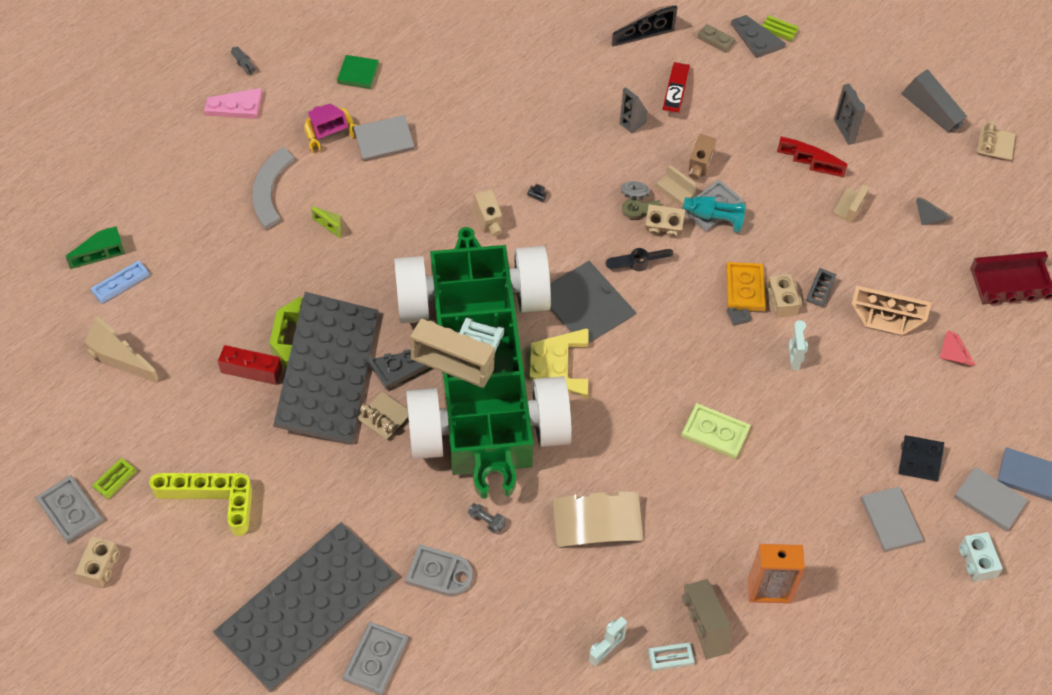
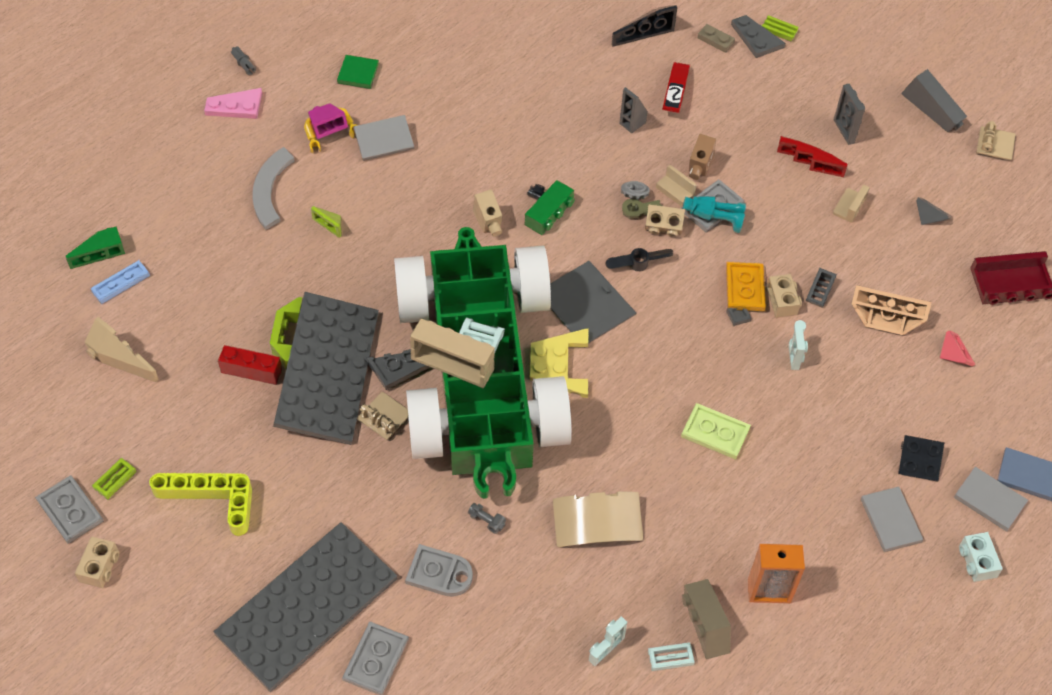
none -> green brick [524,180,575,235]

